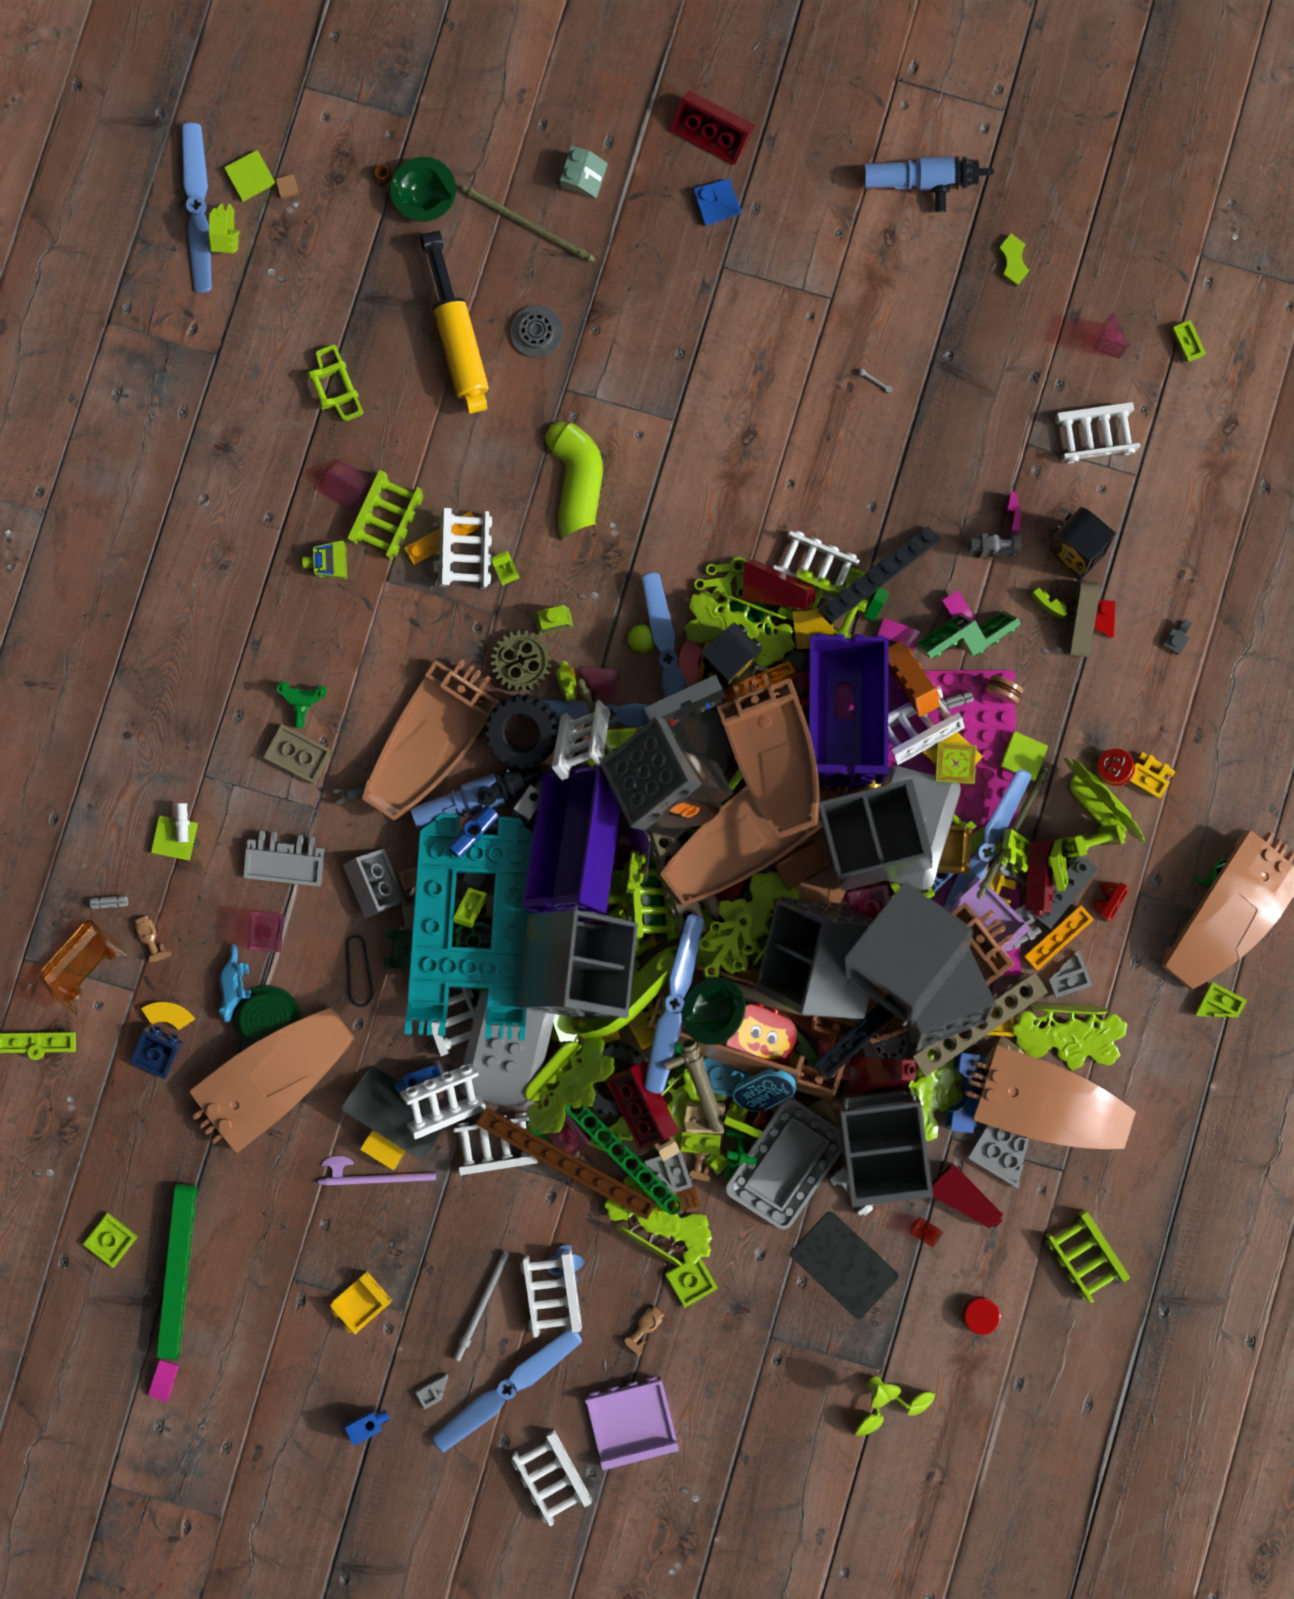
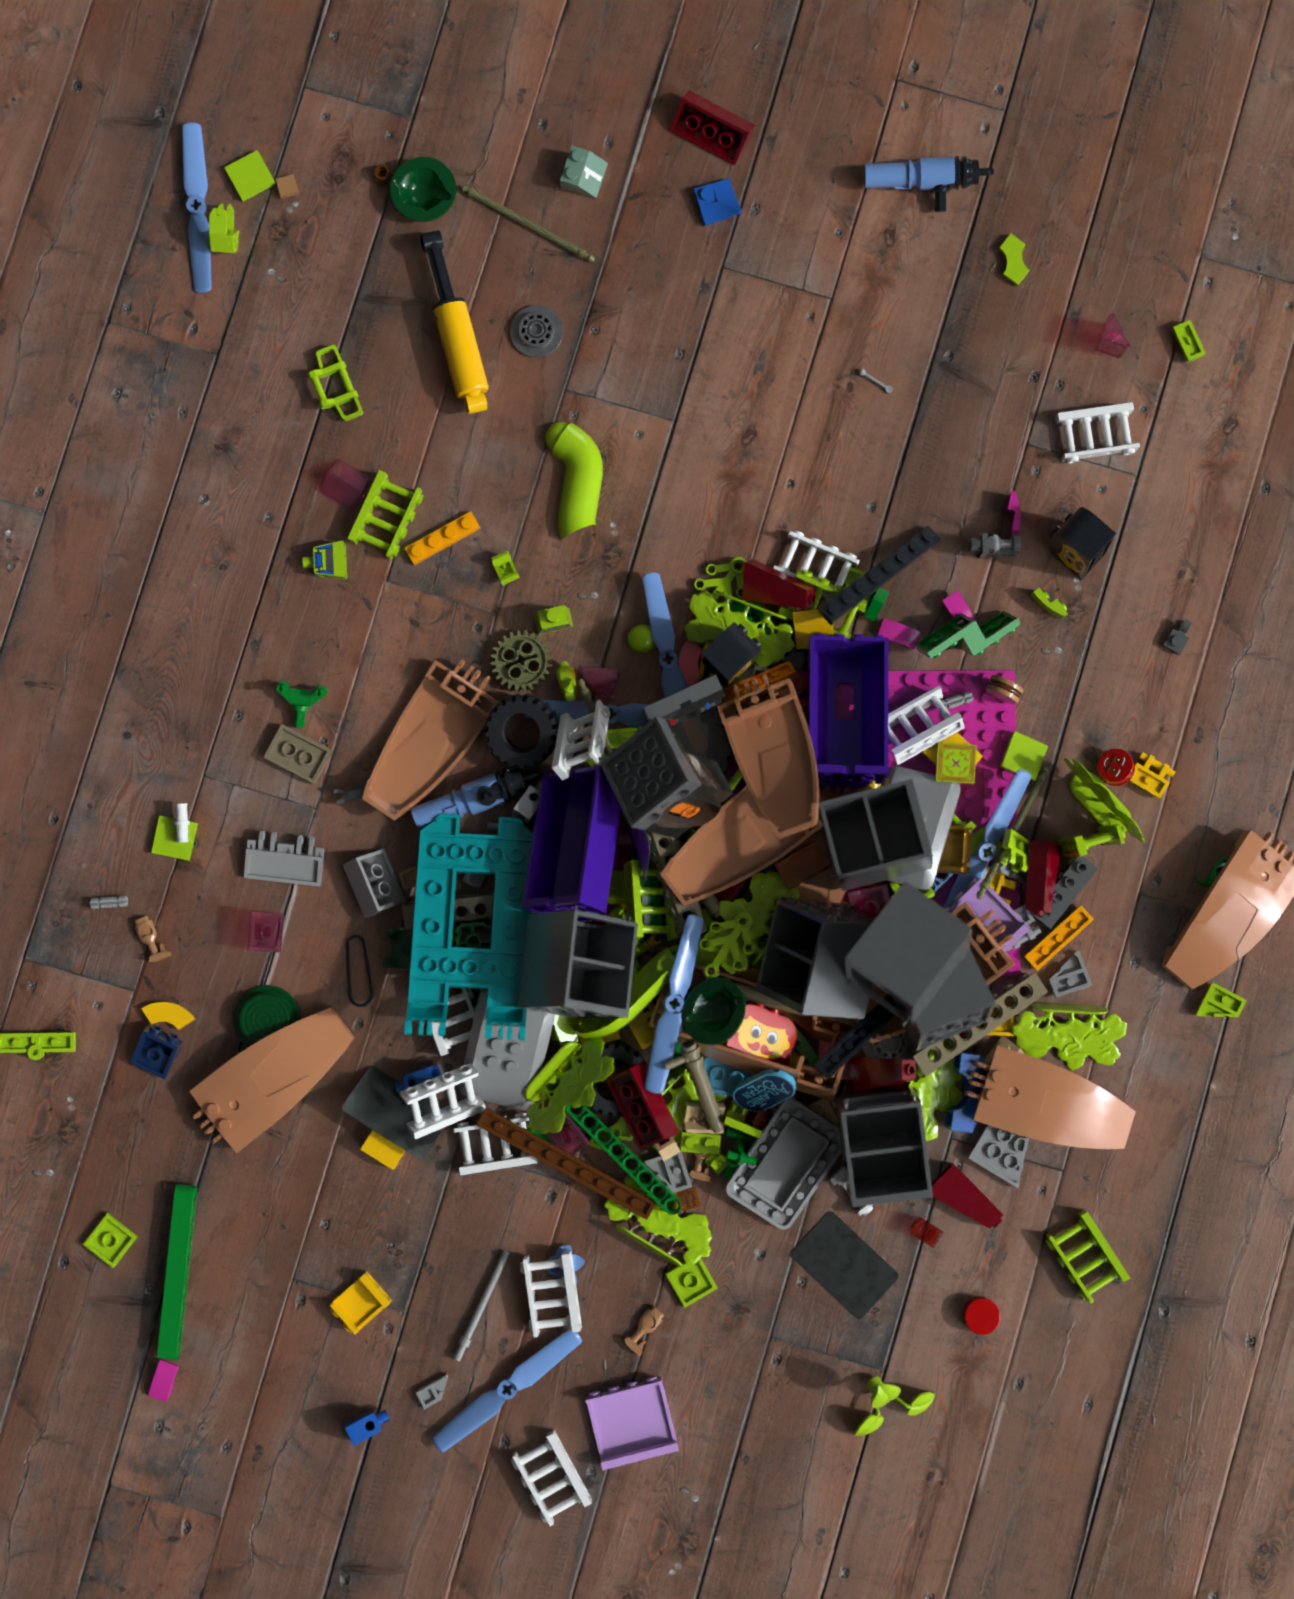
clear orange windscreen [40,920,129,1015] -> none
dark azure animal [219,944,251,1022] -> none
lavender piece [318,1156,436,1185] -> none
white fence [439,508,492,589] -> none
blue piece [447,805,499,859] -> none
lime plate [454,888,487,928] -> none
lime plate [625,850,646,893] -> none
orange wedge [888,641,940,718] -> none
lime wing [1048,839,1068,891] -> none
dark tan beam [1069,580,1100,658] -> none
red tile [1093,882,1129,923] -> none
red wing [1094,600,1115,638] -> none

